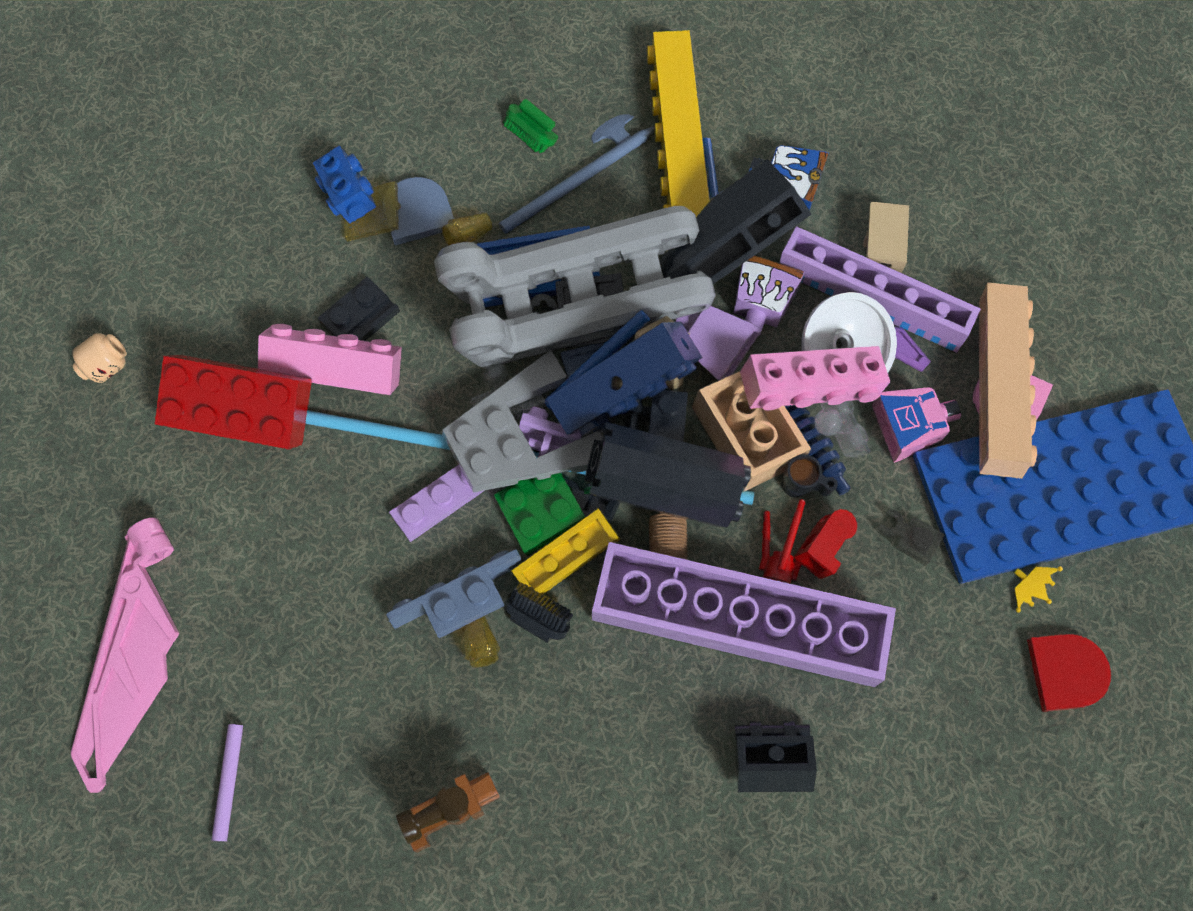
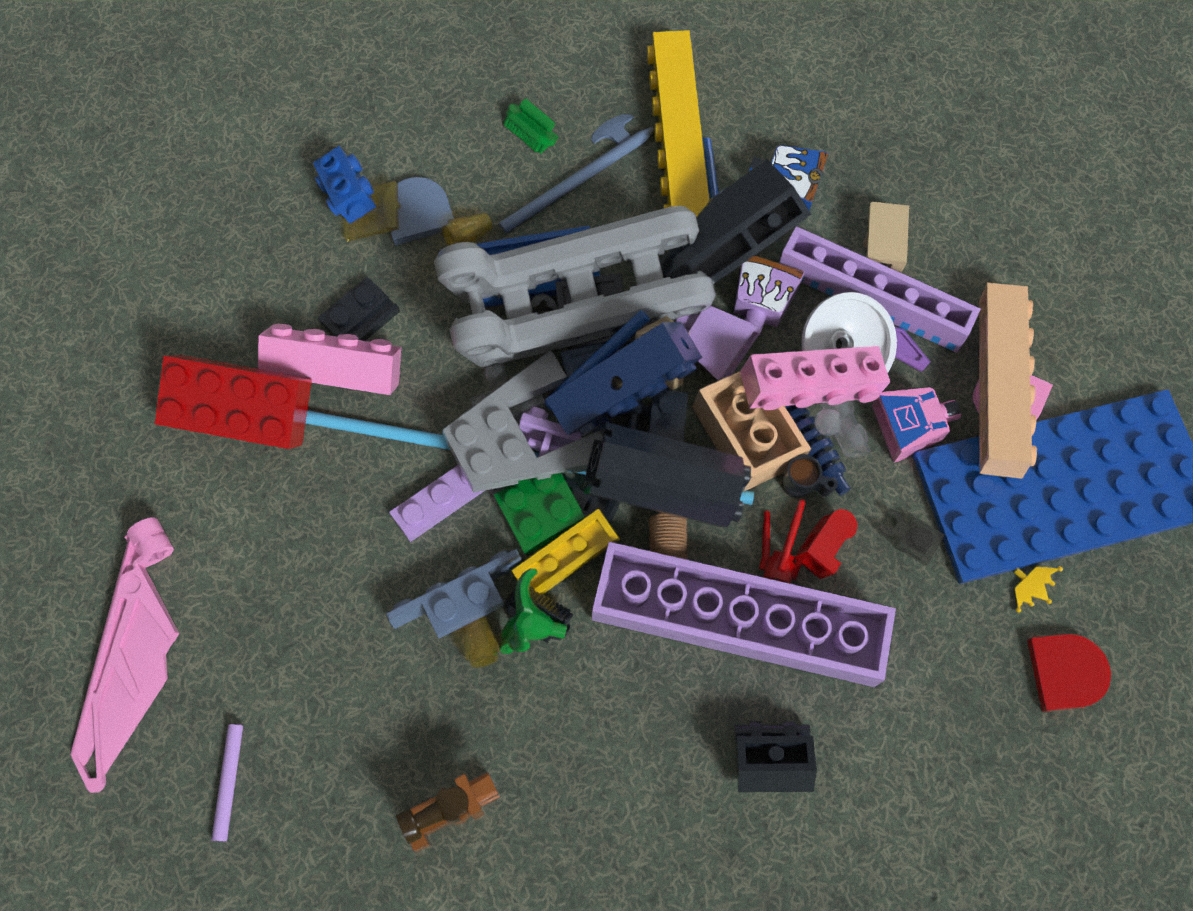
light nougat head [73,333,127,383] -> none
none -> green piece [500,568,567,654]

